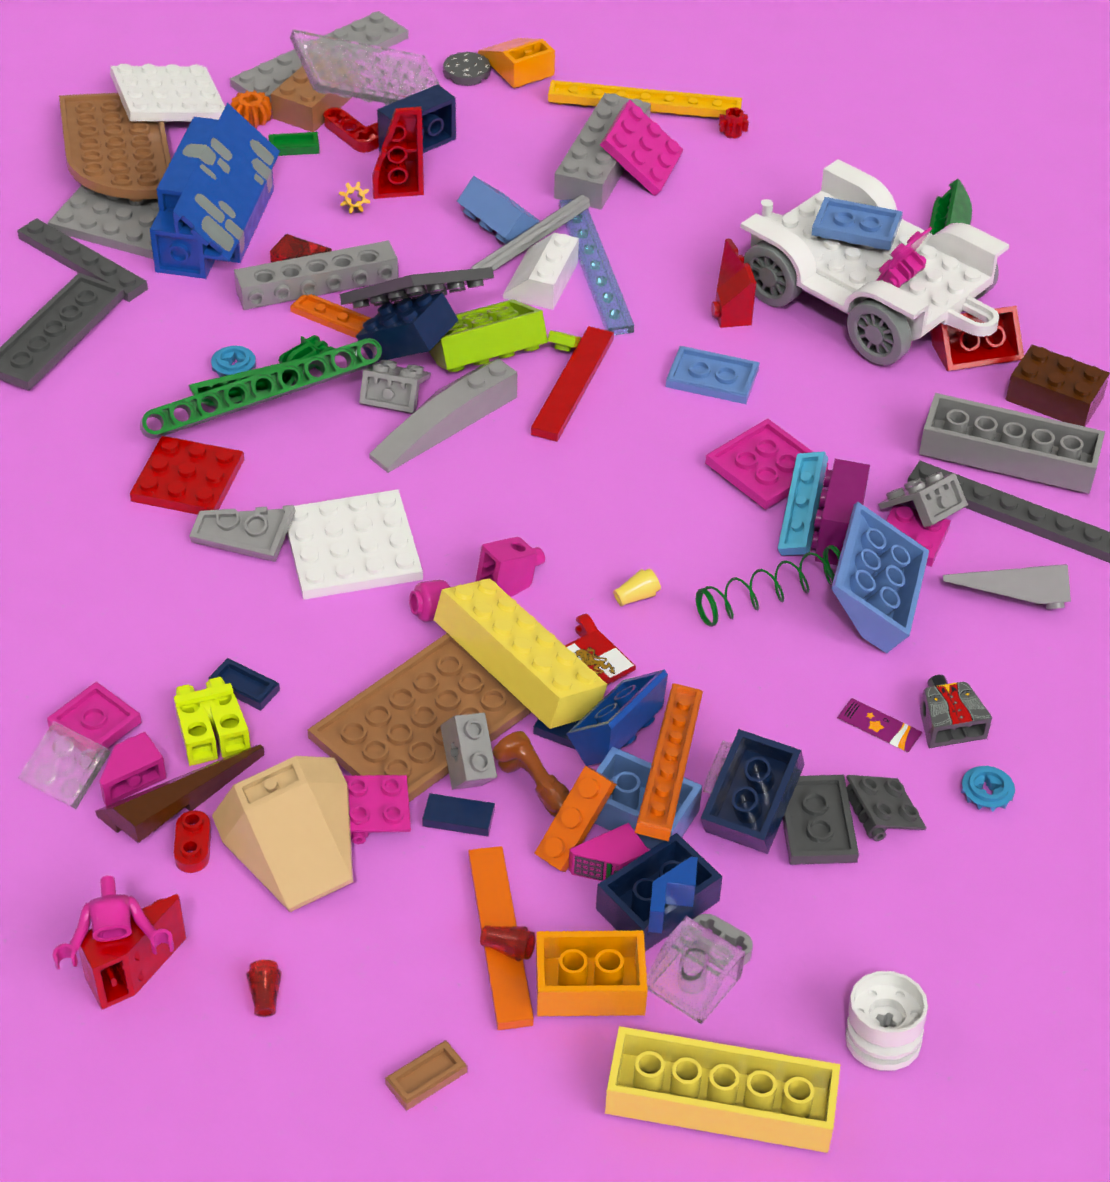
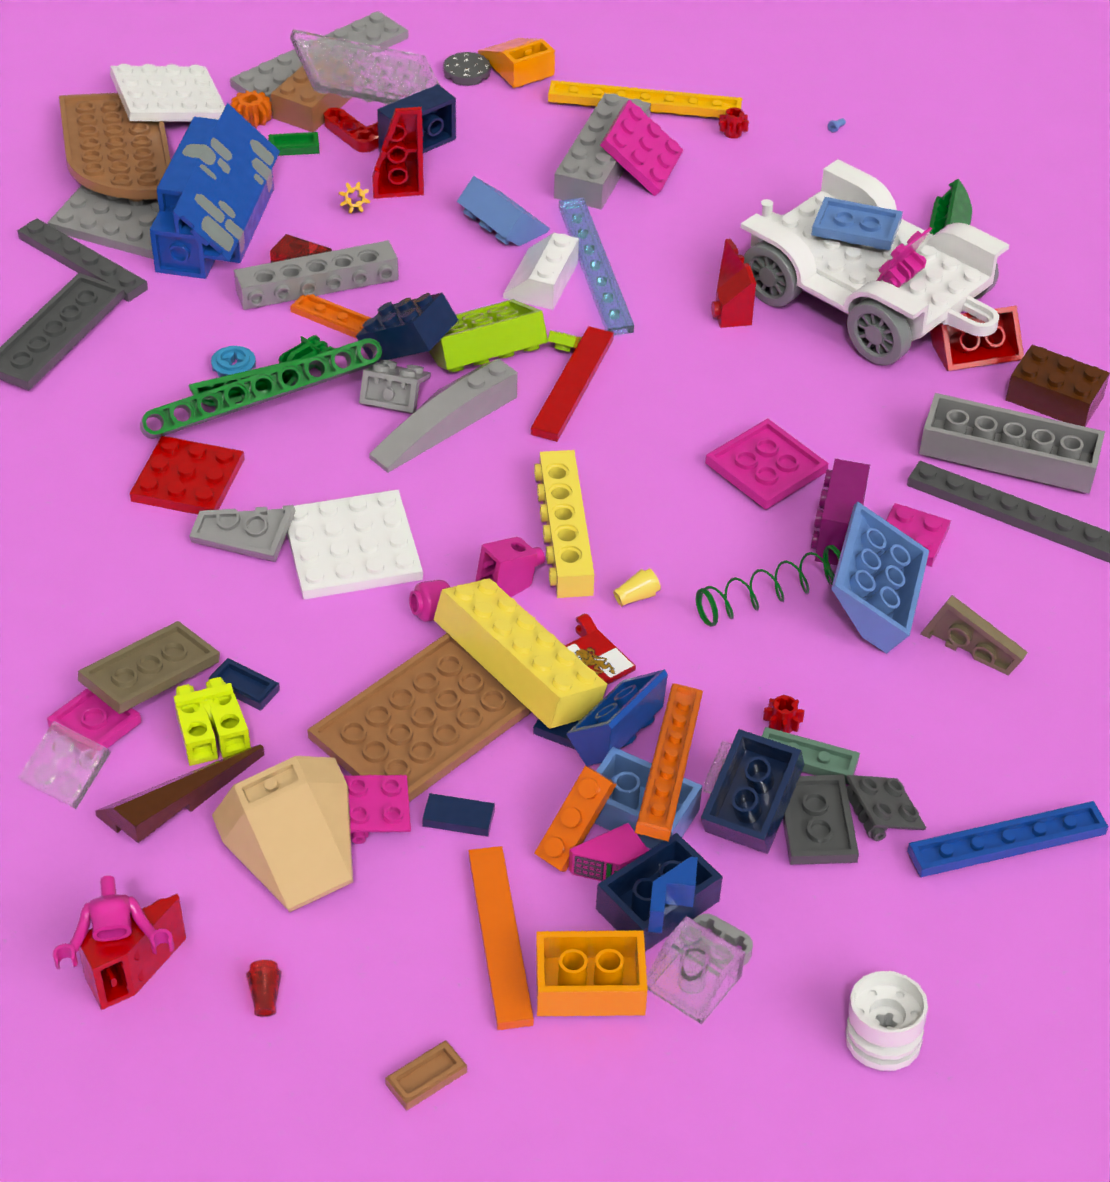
dark pink slope [99,732,166,806] -> none
red plate [174,810,211,873] -> none
dark grey plate [339,267,494,309] -> none
light grey brick [440,713,497,789] -> none
light grey axle [471,195,590,271] -> none
clear red cone [480,925,536,962] -> none
dark orange piece [492,731,570,817] -> none
light yellow brick [605,1026,841,1153] -> none
medium blue tile [666,346,760,404] -> none
medium azure plate [778,452,828,556] -> none
magenta sticker [837,698,923,752] -> none
light grey bracket [878,472,968,527] -> none
dark grey torso [920,675,992,748] -> none
light grey wedge [943,564,1071,609] -> none
dark azure gear [961,766,1015,812] -> none
none -> dark tan plate [78,621,220,714]
none -> light yellow brick [534,450,594,598]
none -> sand green plate [762,727,860,784]
none -> red gear [763,695,805,733]
none -> medium blue piece [828,118,846,133]
none -> blue plate [907,801,1109,878]
none -> wing [920,595,1028,676]

